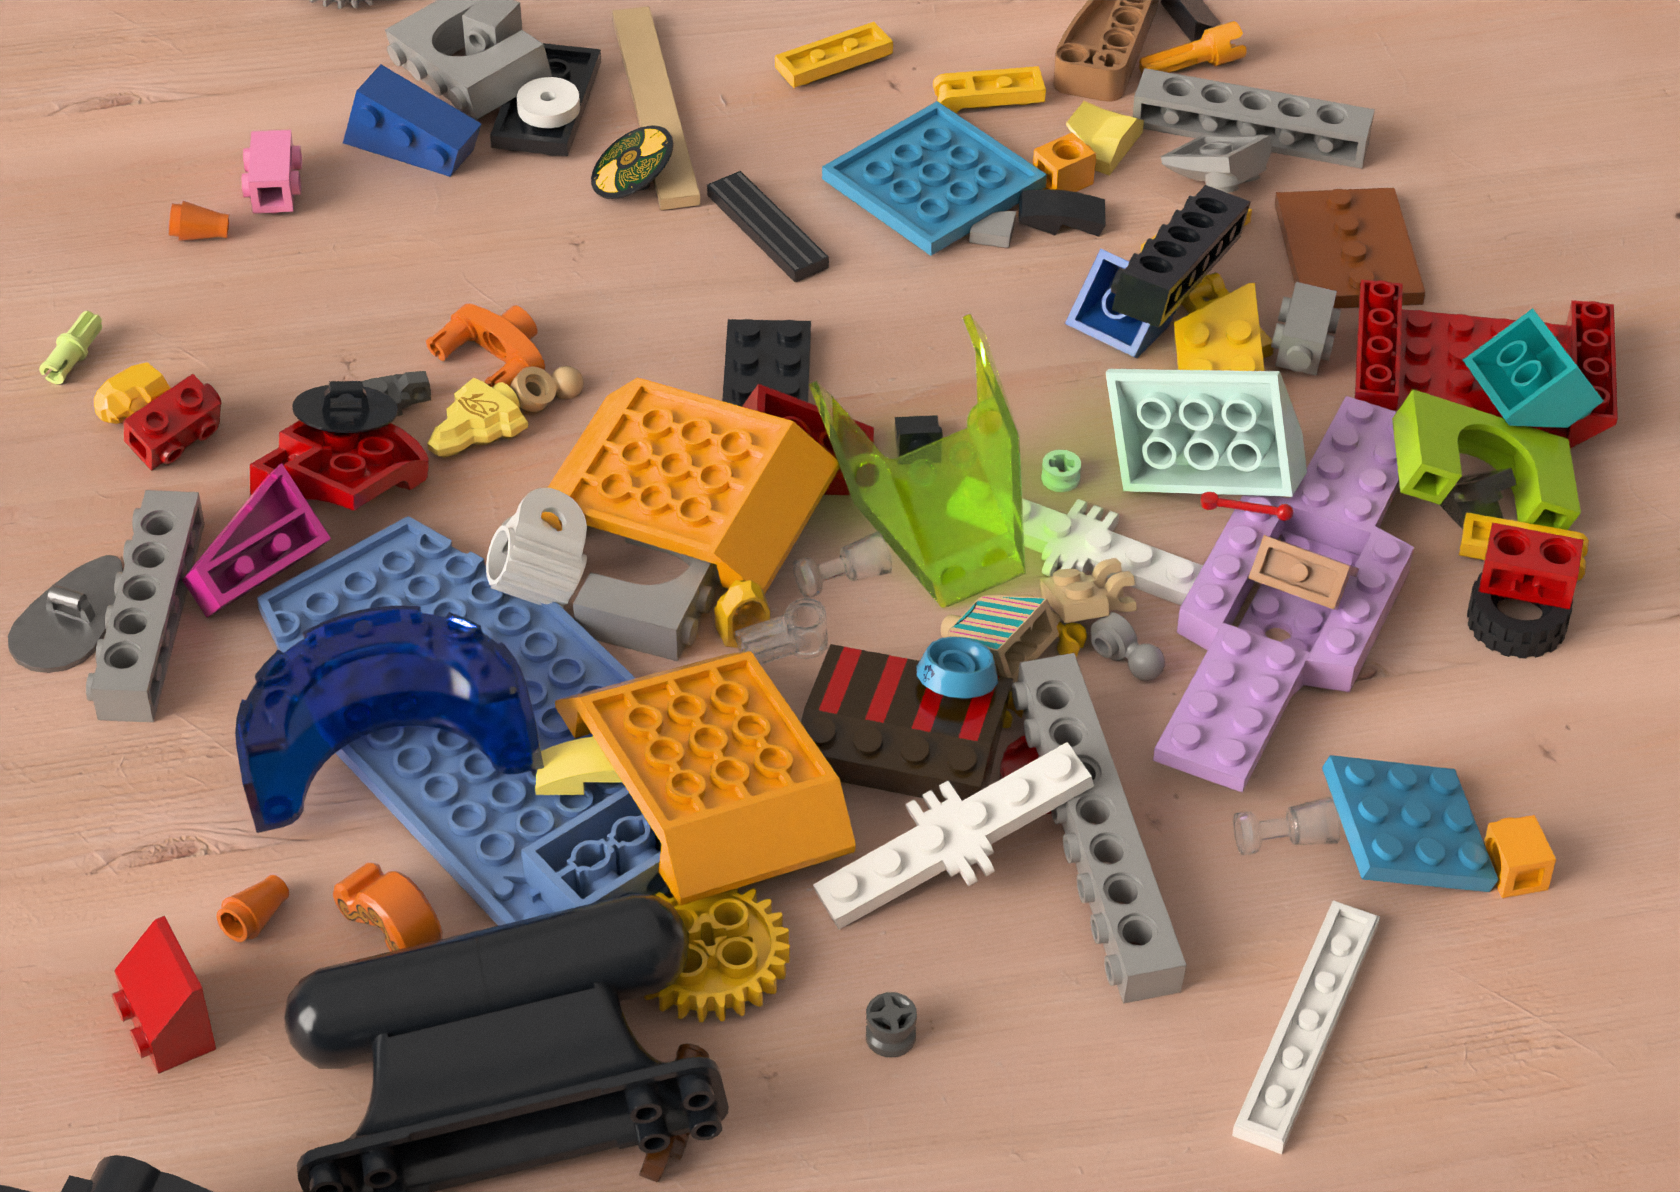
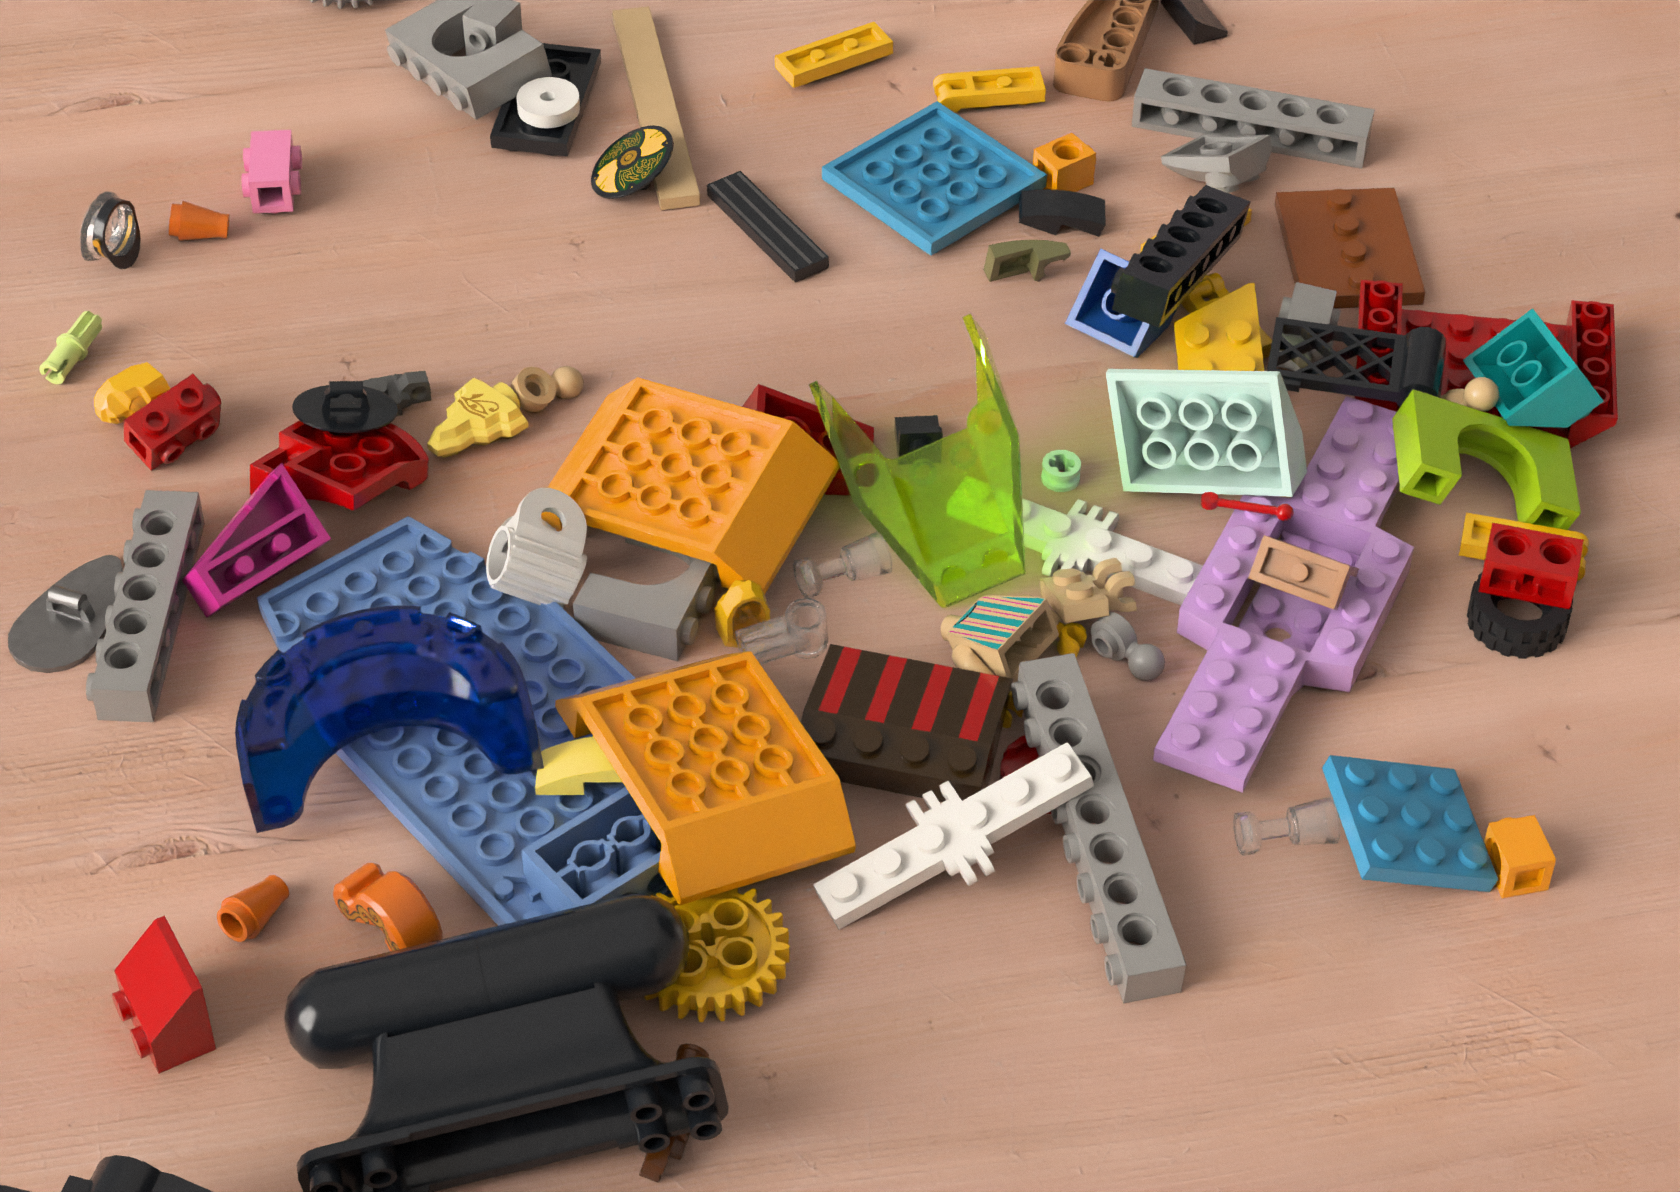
blue wedge [343,64,482,177] -> none
orange connector [426,303,545,387] -> none
black plate [722,319,811,407] -> none
dark grey wheel [866,992,917,1057] -> none
dark azure hat [917,637,998,699] -> none
light grey tile [969,211,1016,248] -> none
light yellow slope [1066,101,1144,176] -> none
light orange piece [1139,21,1246,74] -> none
white tile [1232,900,1380,1154] -> none
clear smoke slope [1440,468,1517,529] -> none
none -> clear piece [79,191,141,269]
none -> olive slope [983,240,1071,282]
none -> black piece [1267,317,1447,408]
none -> tan plate [1441,377,1499,412]

